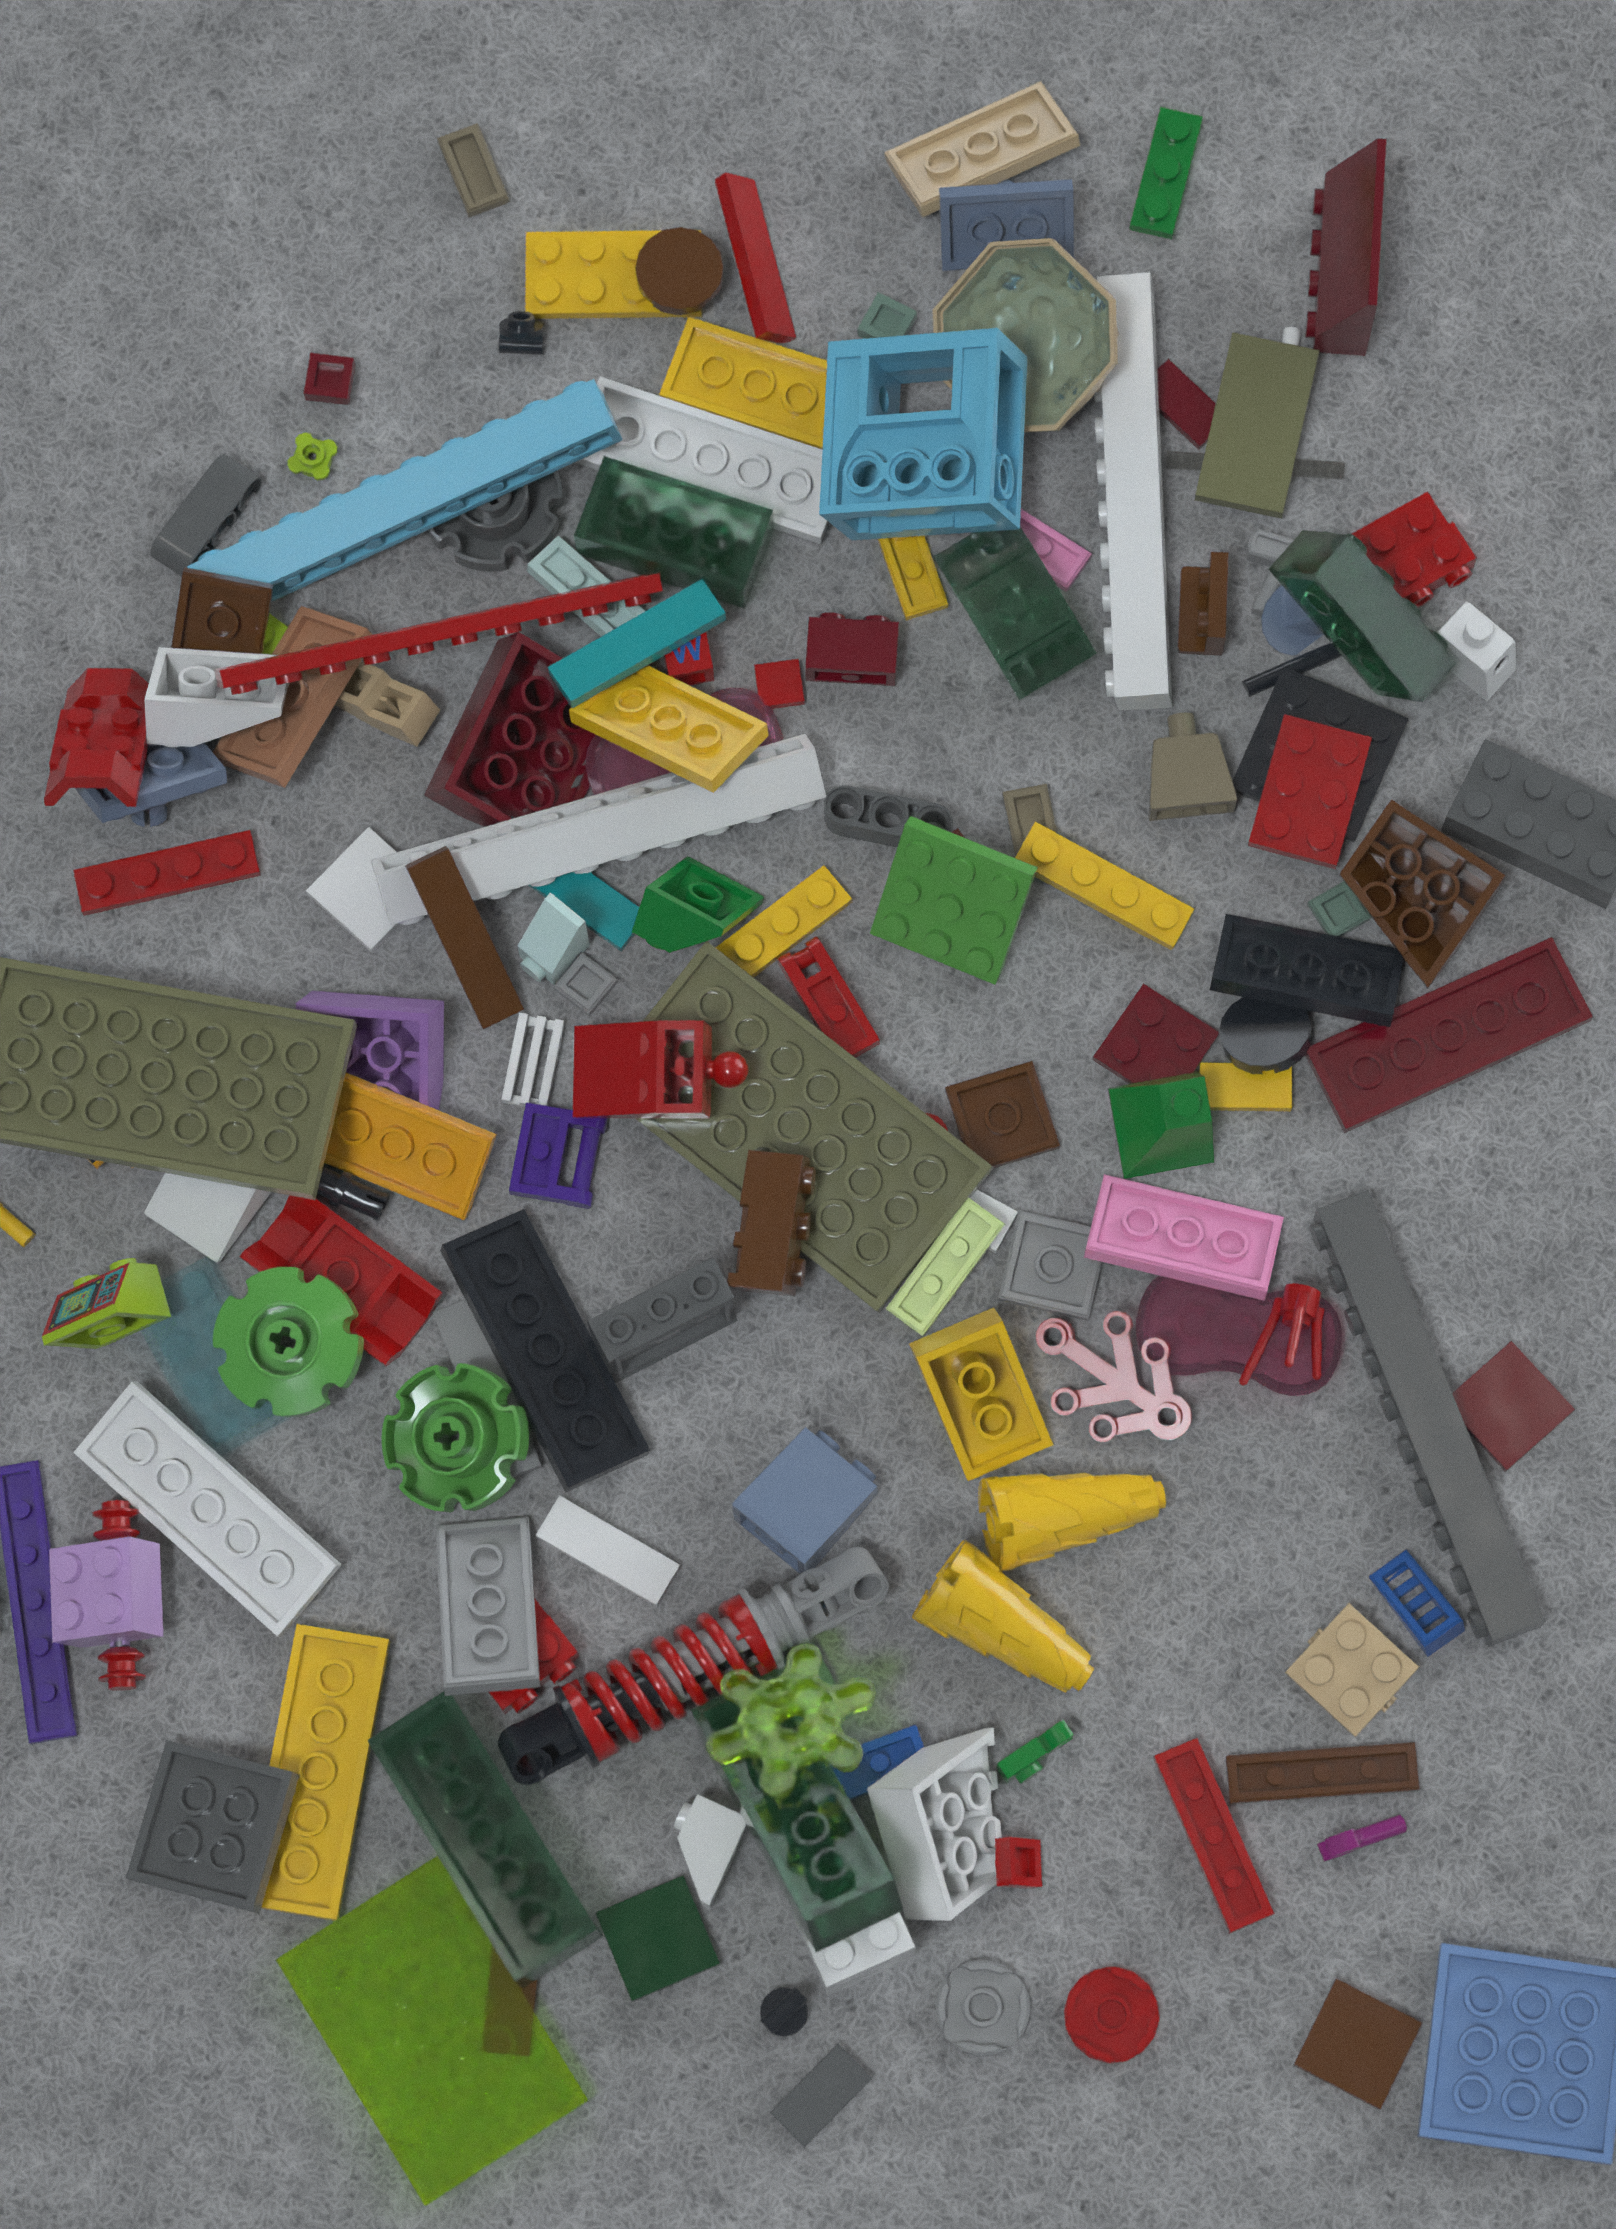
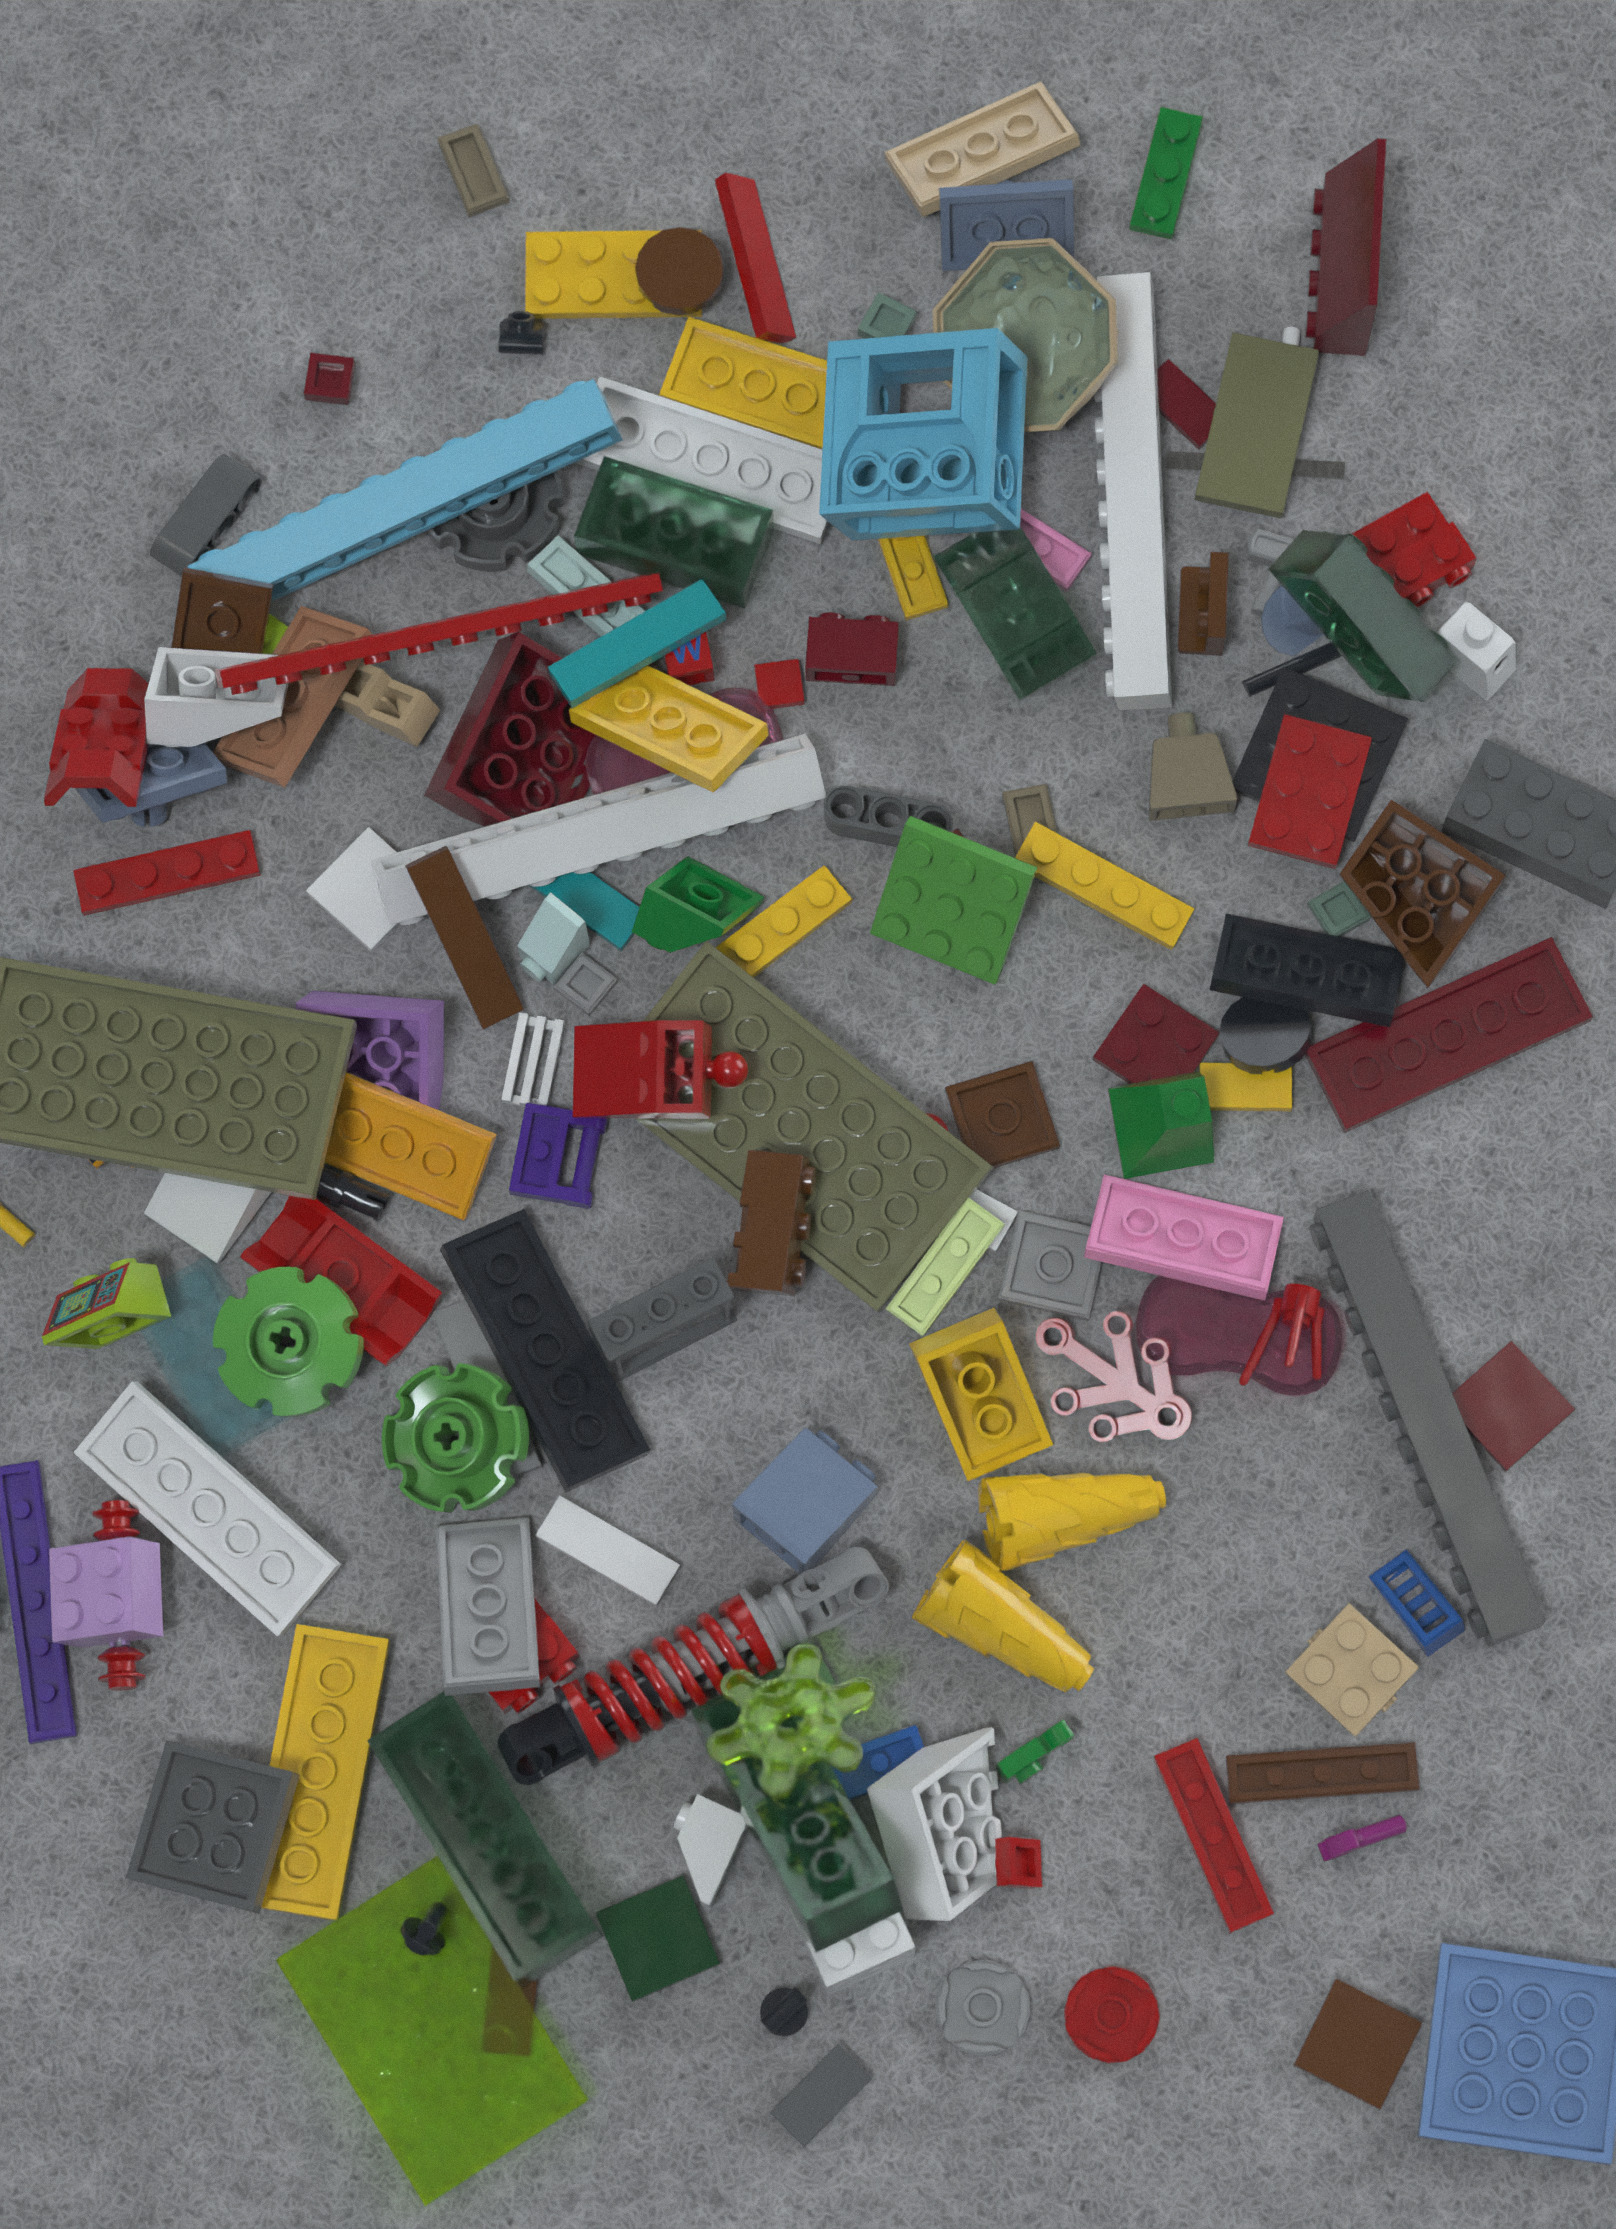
lime plate [287,432,338,481] -> none
red plate [777,937,880,1058] -> none
none -> black plate [400,1902,448,1956]

